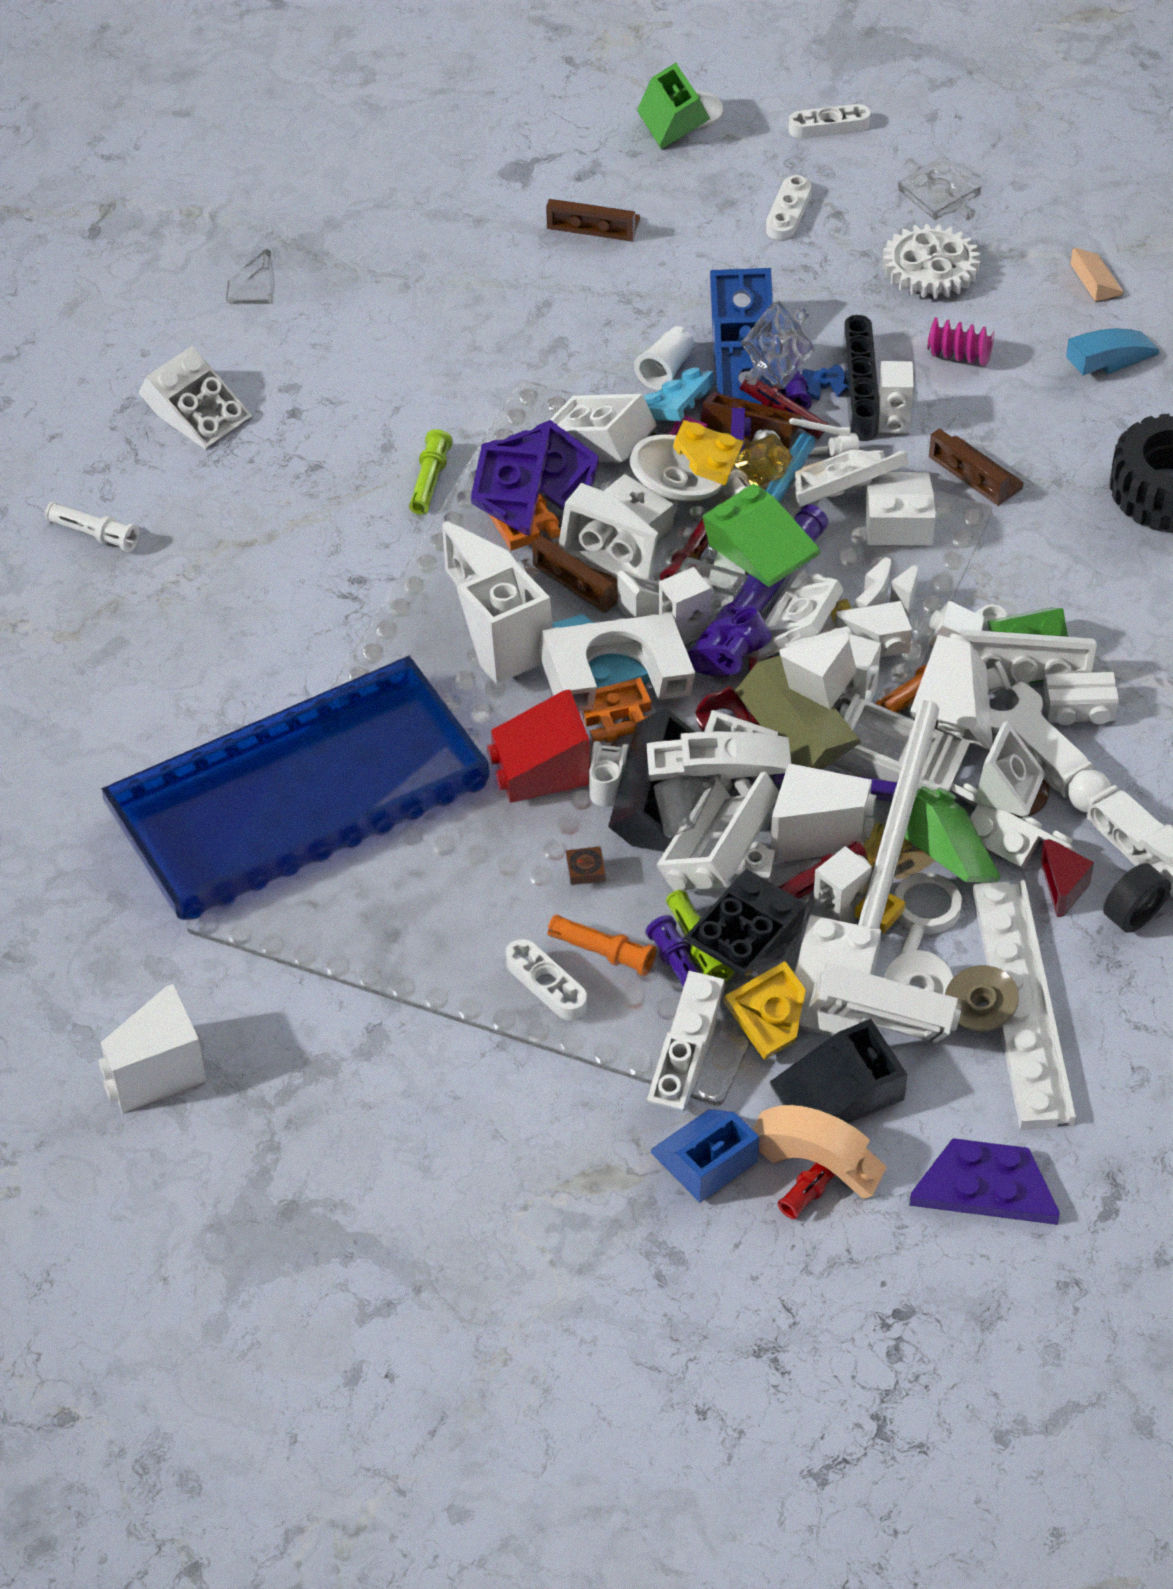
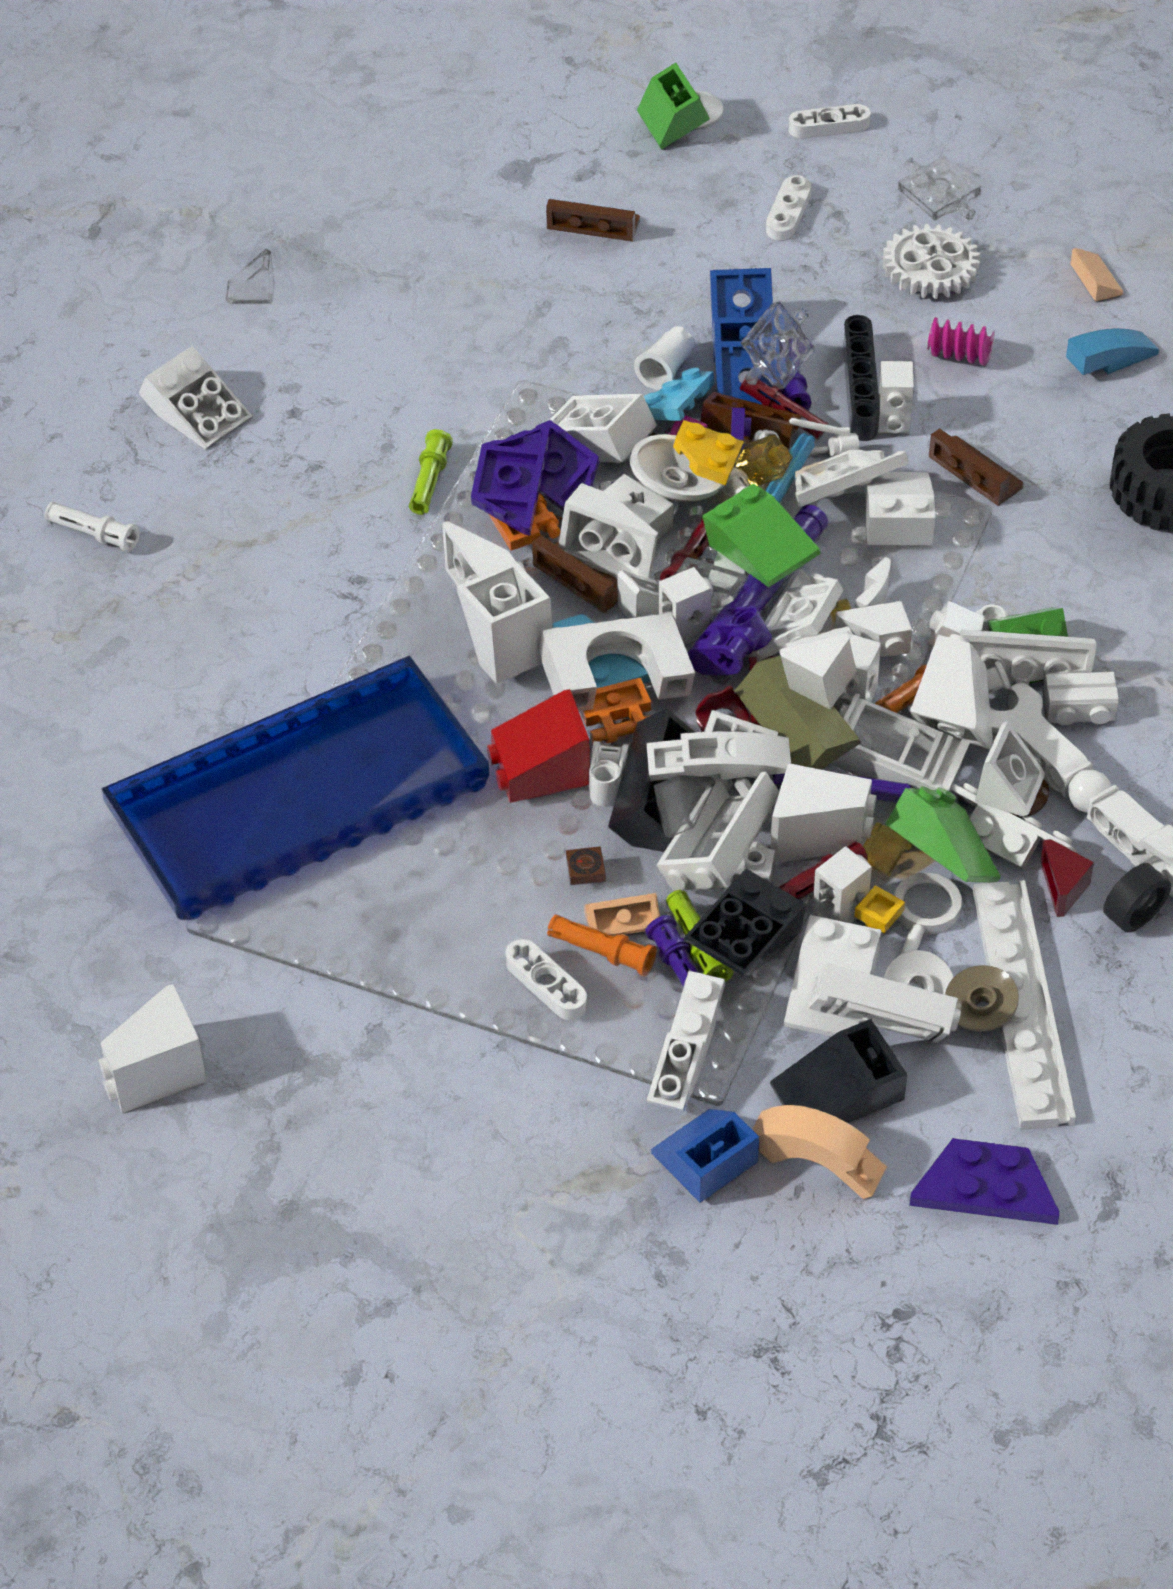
yellow plate [723,961,806,1060] -> none
red pin [777,1129,858,1219] -> none
blue piece [802,364,847,400] -> none
white axle [858,700,939,929] -> none
white slope [890,565,918,616] -> none
none -> light nougat slope [584,893,660,936]

